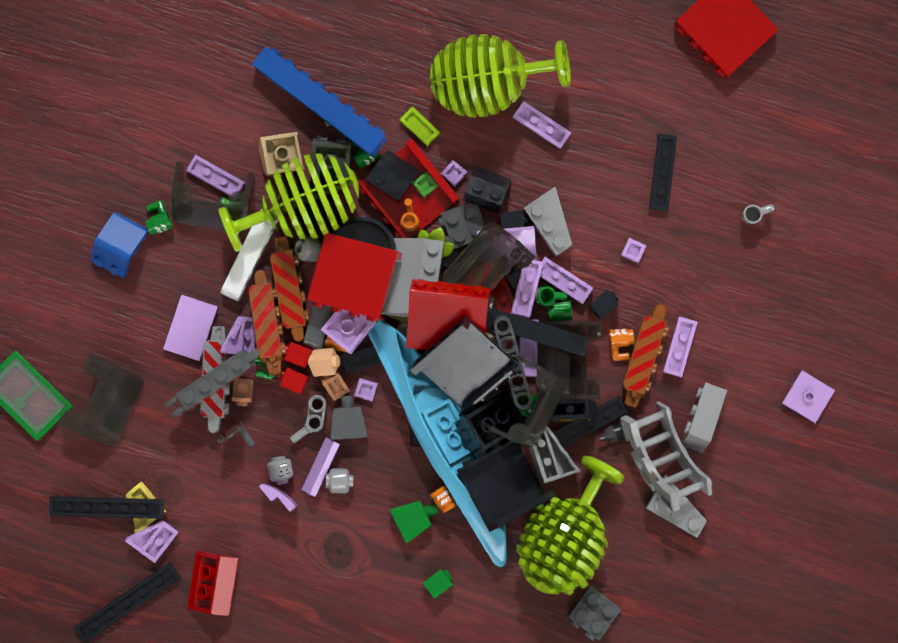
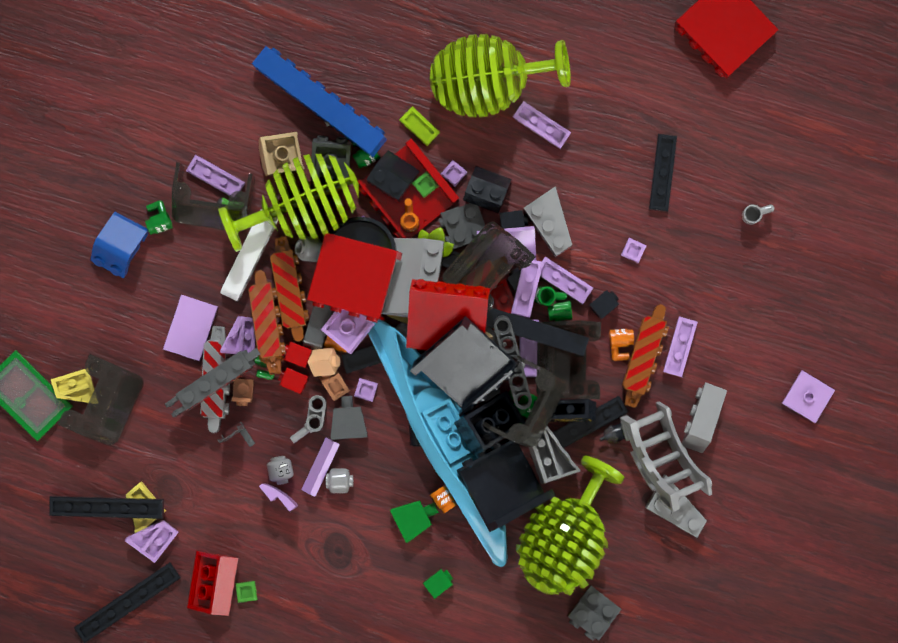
none -> light yellow wing [51,368,99,404]
none -> bright green tile [236,581,258,603]

